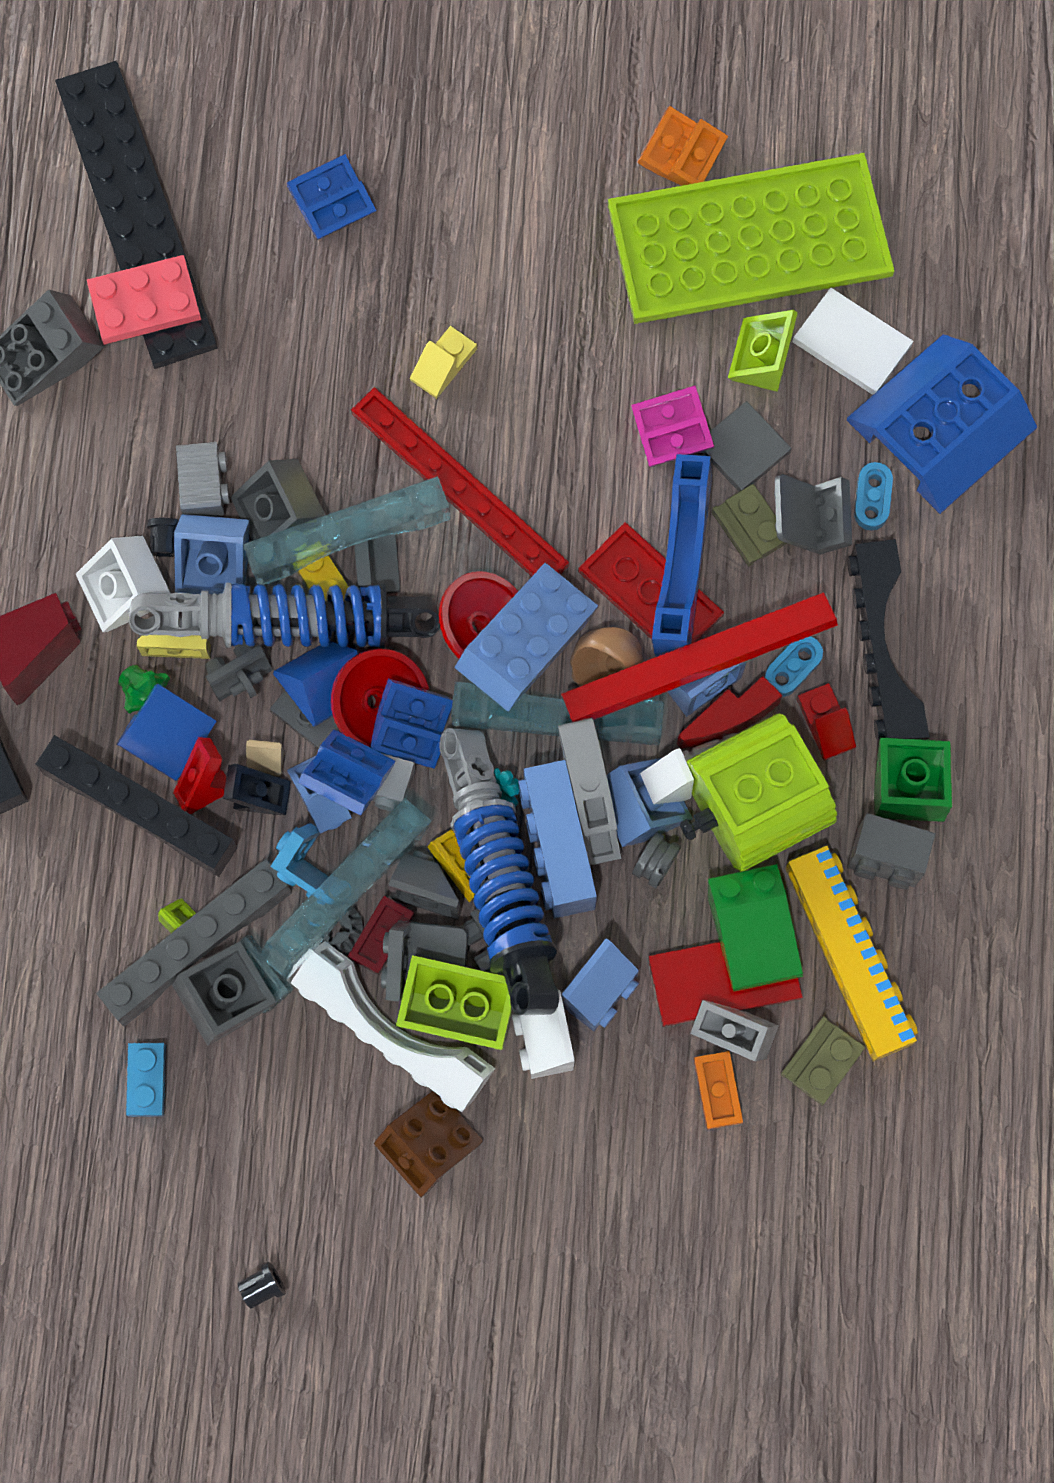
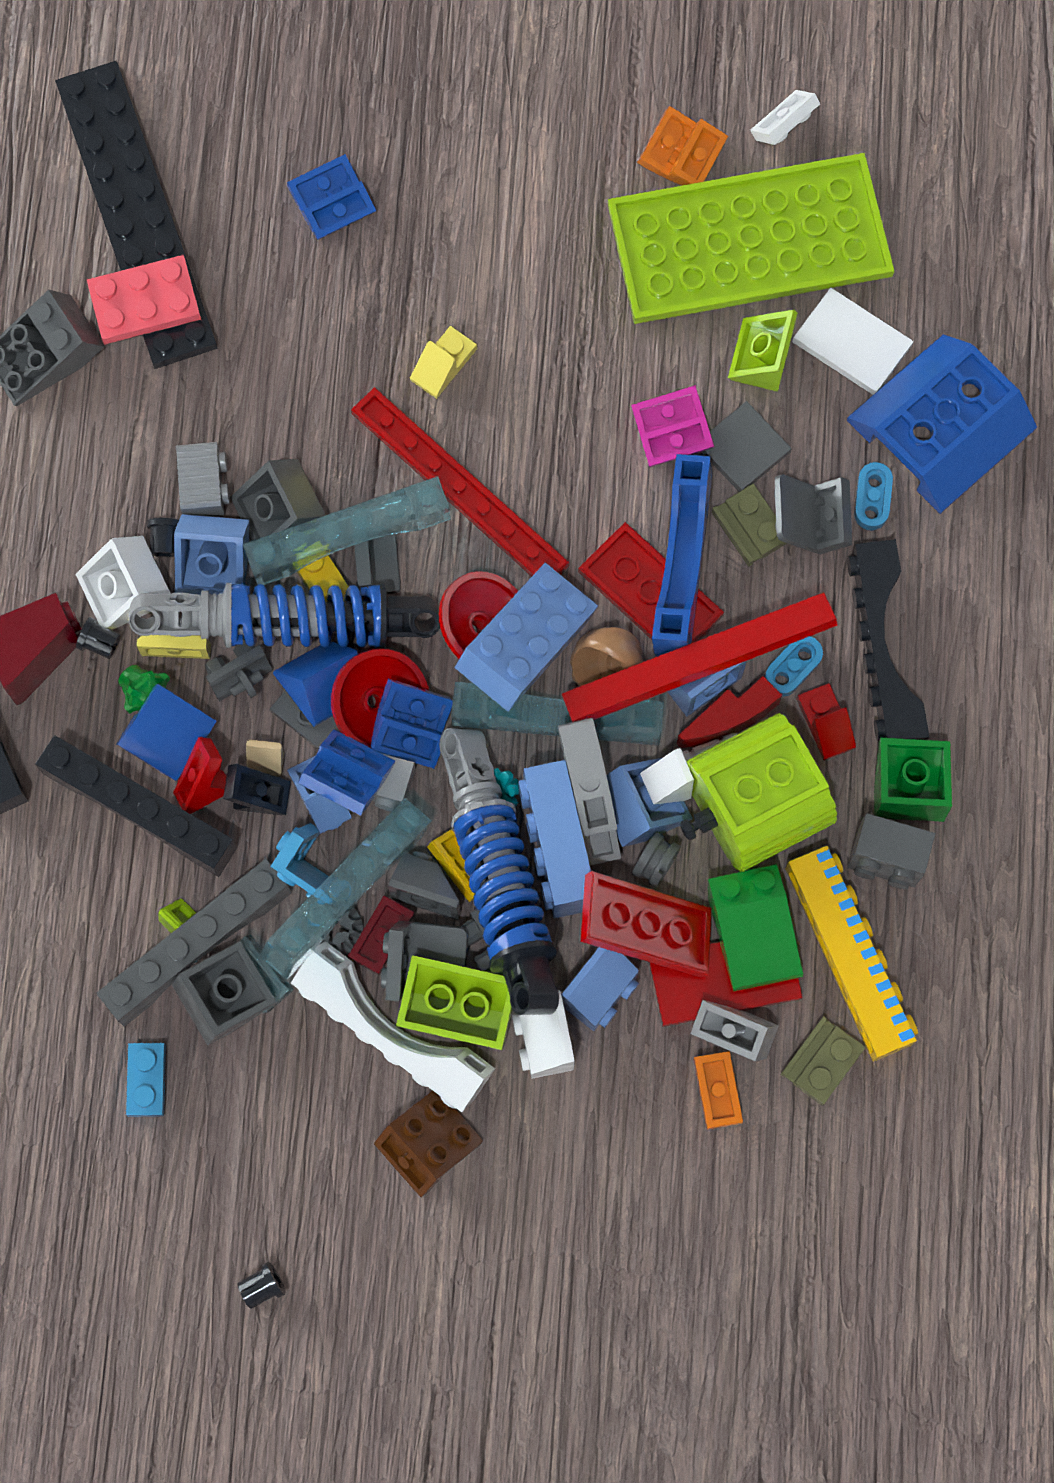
none -> black bush [76,617,121,659]
none -> red tile [580,871,712,977]
none -> white plate [750,90,820,145]

